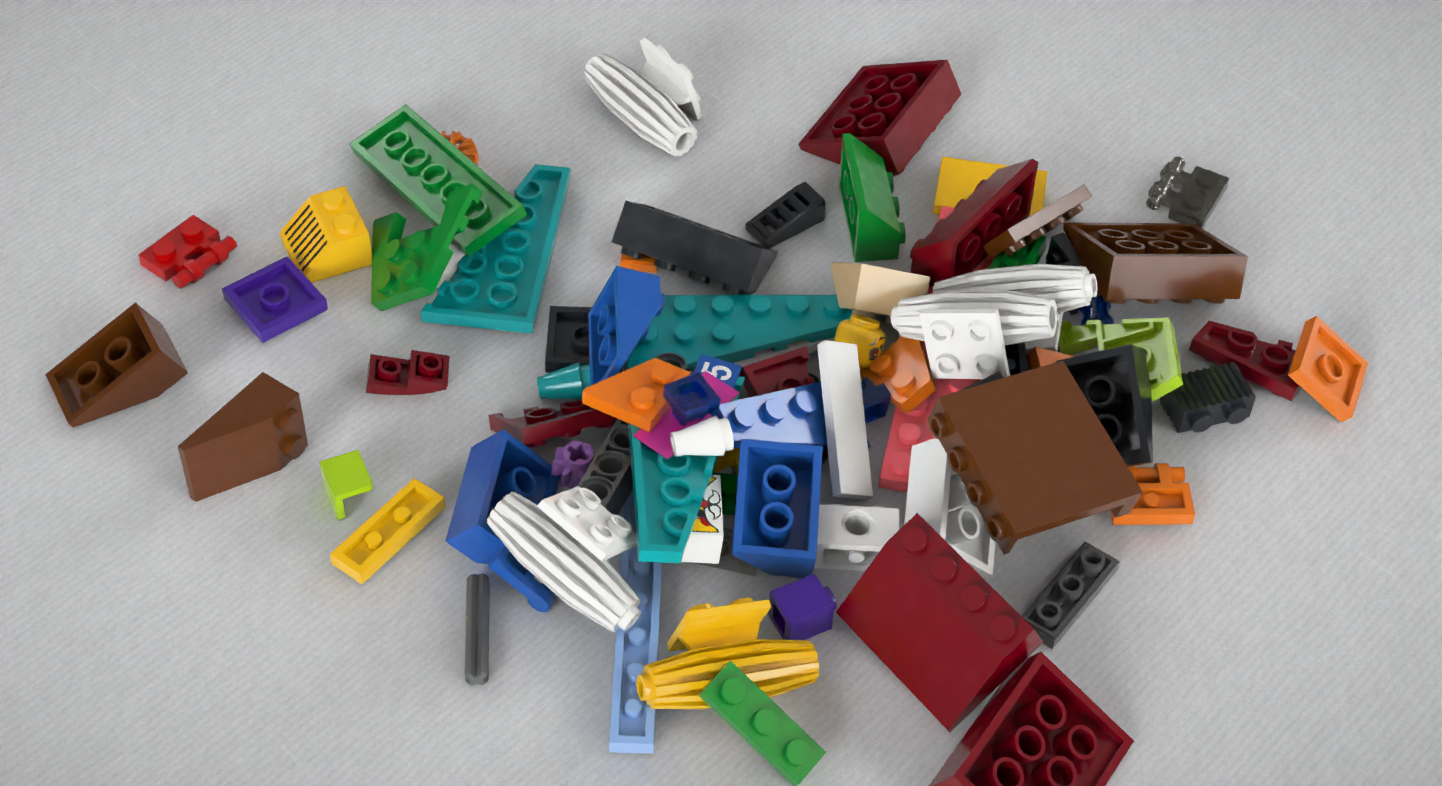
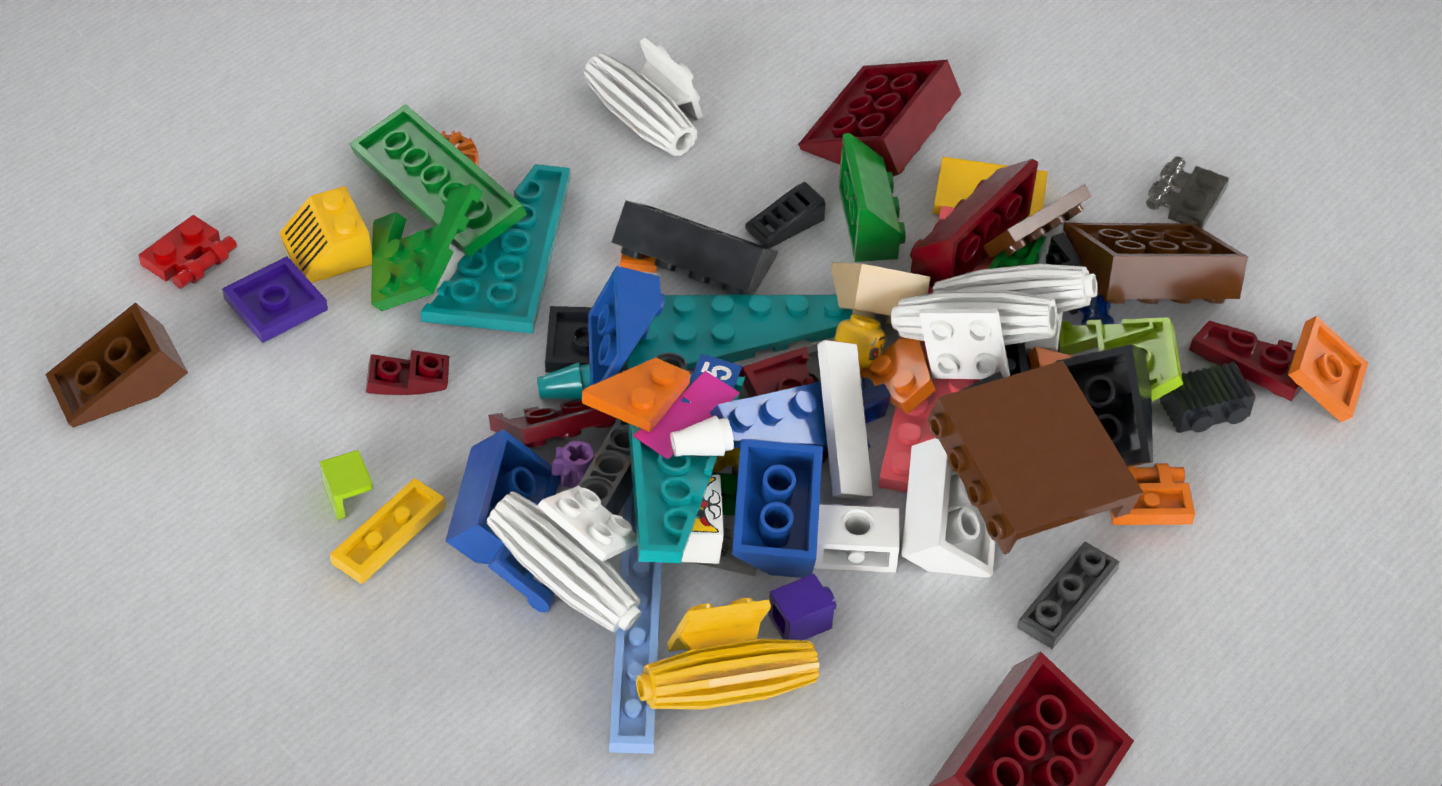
reddish brown slope [178,372,308,502] -> none
dark grey axle [465,573,490,685] -> none
clear blue tile [663,372,721,426] -> none
green plate [698,661,826,786] -> none
dark red slope [836,513,1044,732] -> none

